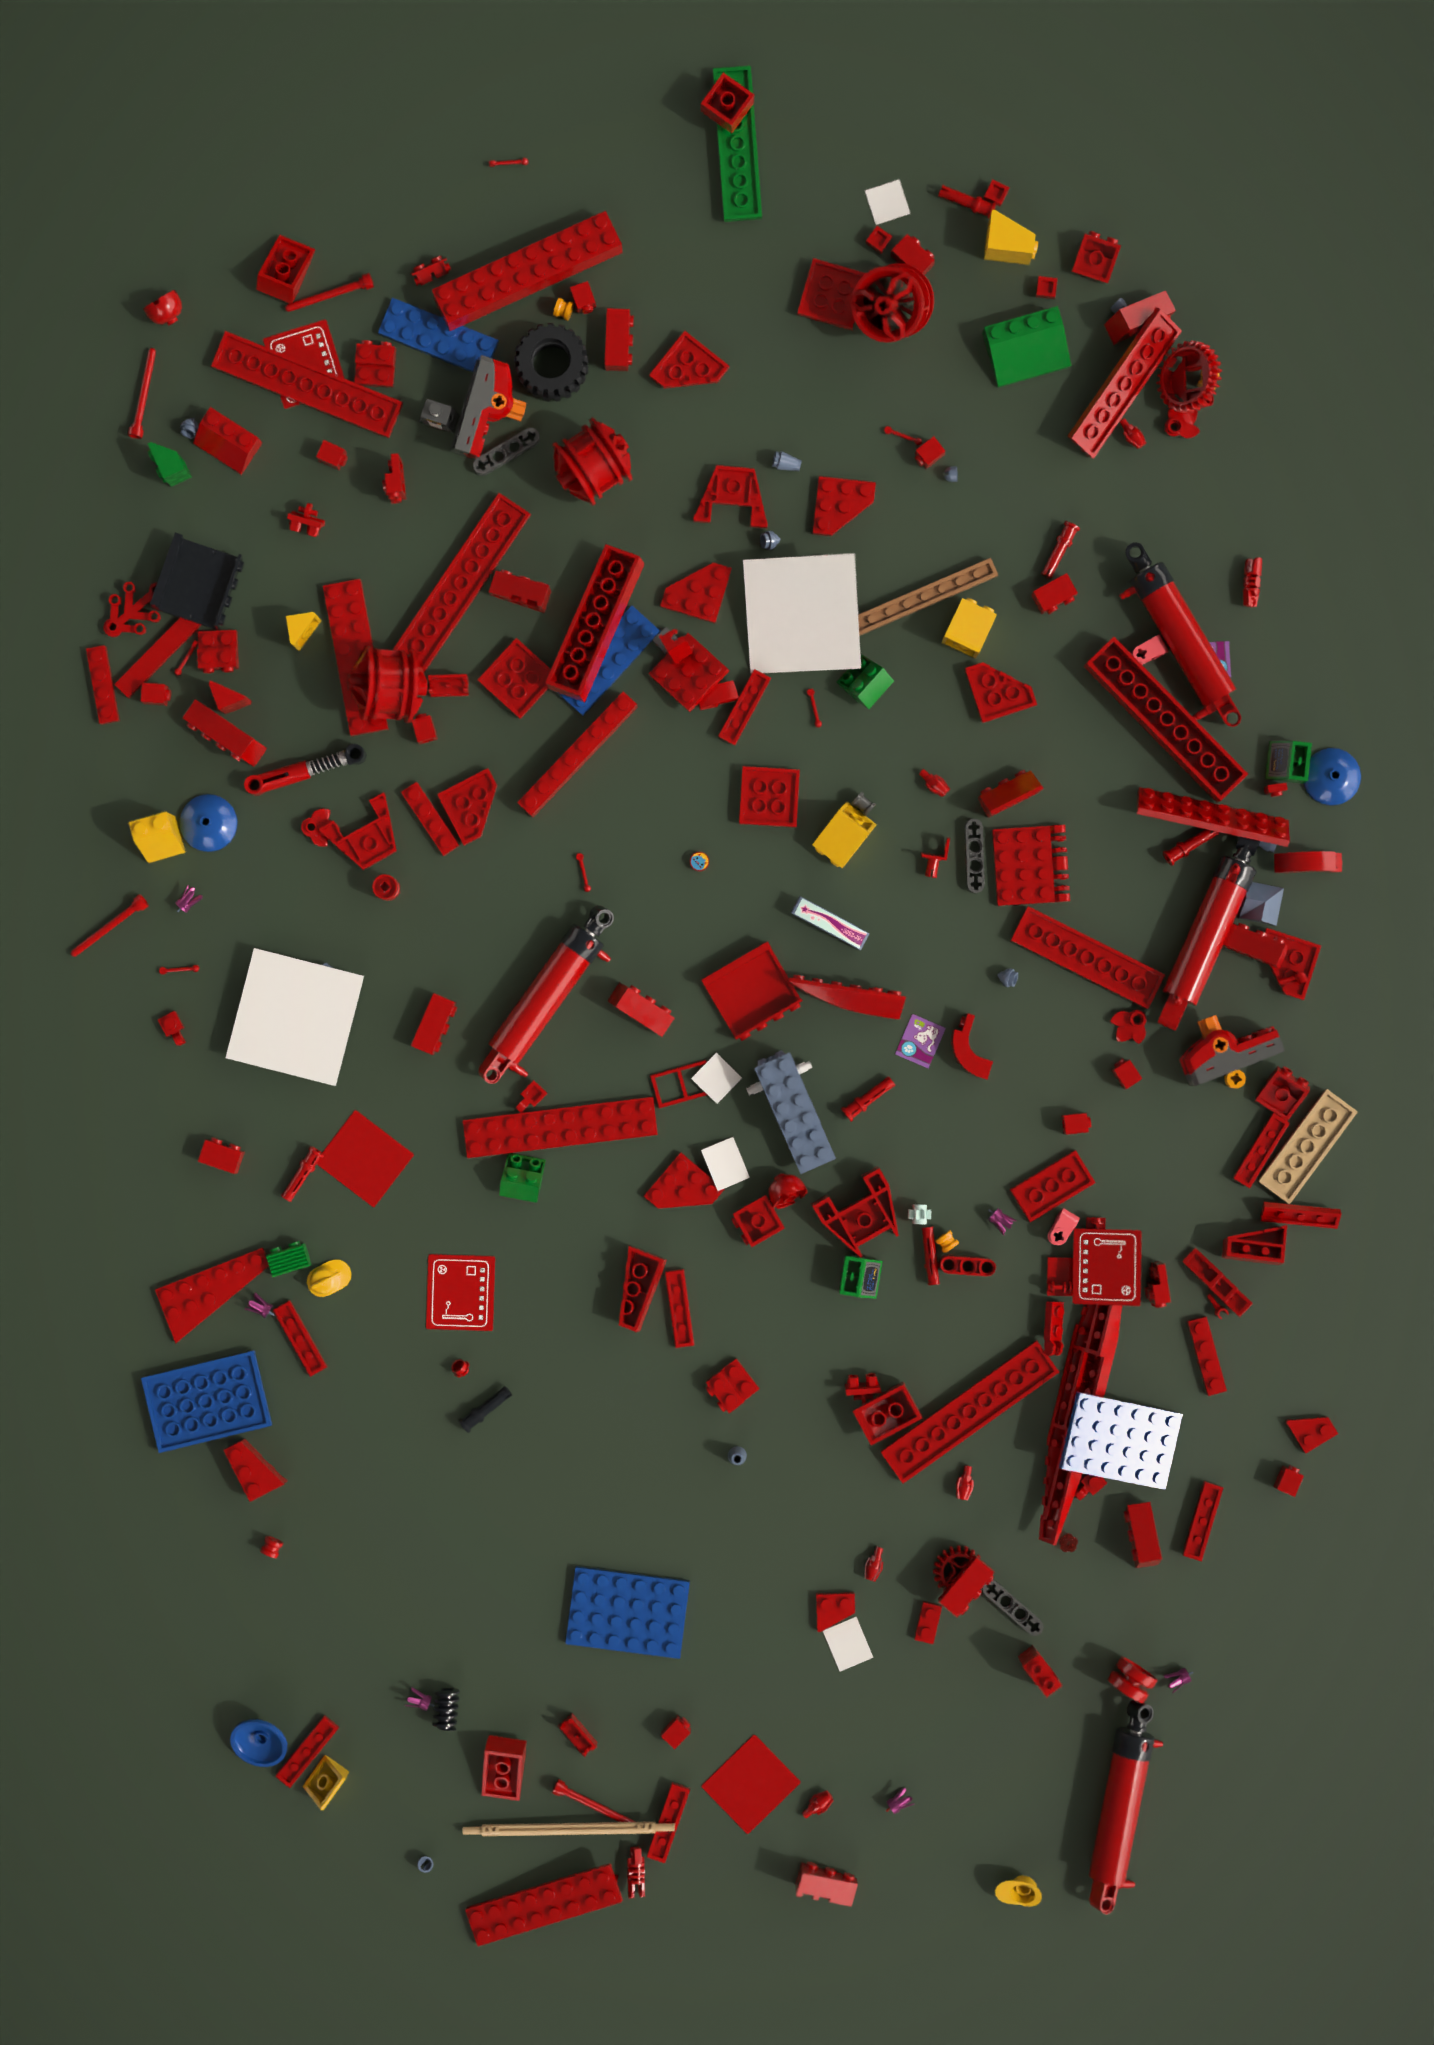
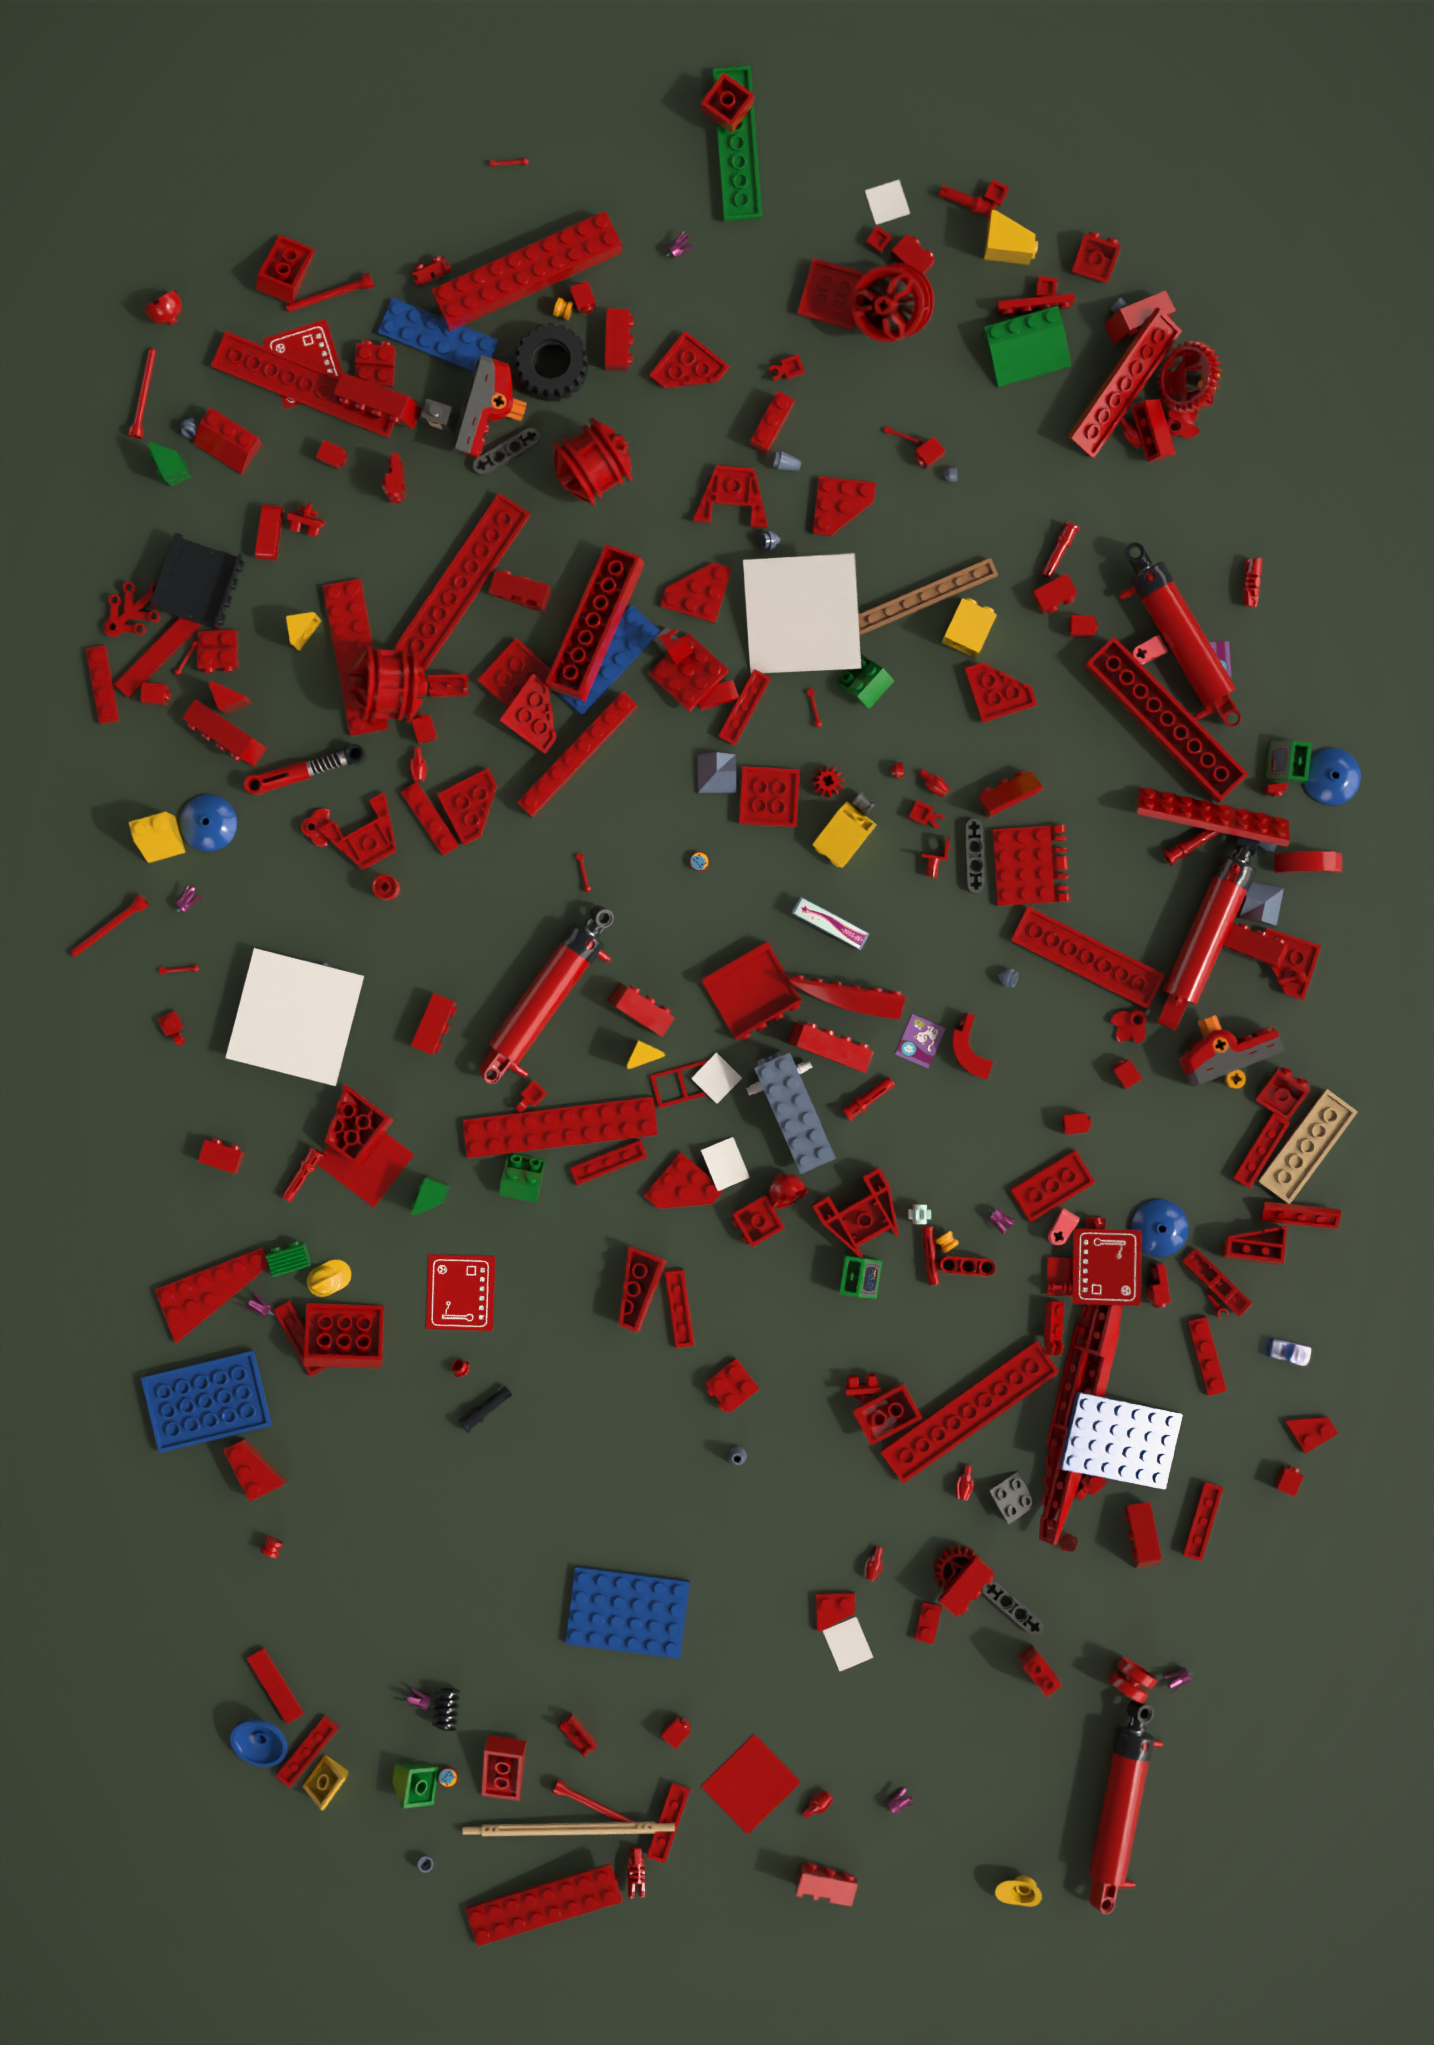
none -> red tile [247,1648,304,1724]
none -> red beam [255,504,283,561]
none -> red slope [303,1303,384,1368]
none -> red wedge [325,1084,395,1166]
none -> red wedge [333,373,422,430]
none -> green slope [392,1762,439,1808]
none -> red piece [409,747,427,782]
none -> green slope [410,1176,450,1215]
none -> tile [438,1766,458,1788]
none -> red plate [498,673,556,754]
none -> red tile [570,1140,648,1186]
none -> yellow slope [627,1041,665,1069]
none -> flat silver piece [667,230,695,259]
none -> sand blue slope [698,752,736,793]
none -> red brick [750,391,795,455]
none -> red plate [769,354,805,381]
none -> red wedge [787,1022,874,1073]
none -> red gear [812,765,844,798]
none -> red plate [891,761,904,780]
none -> red plate [908,800,945,829]
none -> dark grey hinge [989,1471,1036,1525]
none -> red plate [996,293,1075,316]
none -> red brick [1069,615,1098,638]
none -> red brick [1131,399,1176,462]
none -> blue dish [1131,1199,1189,1257]
none -> clear blue slope [1266,1337,1311,1366]

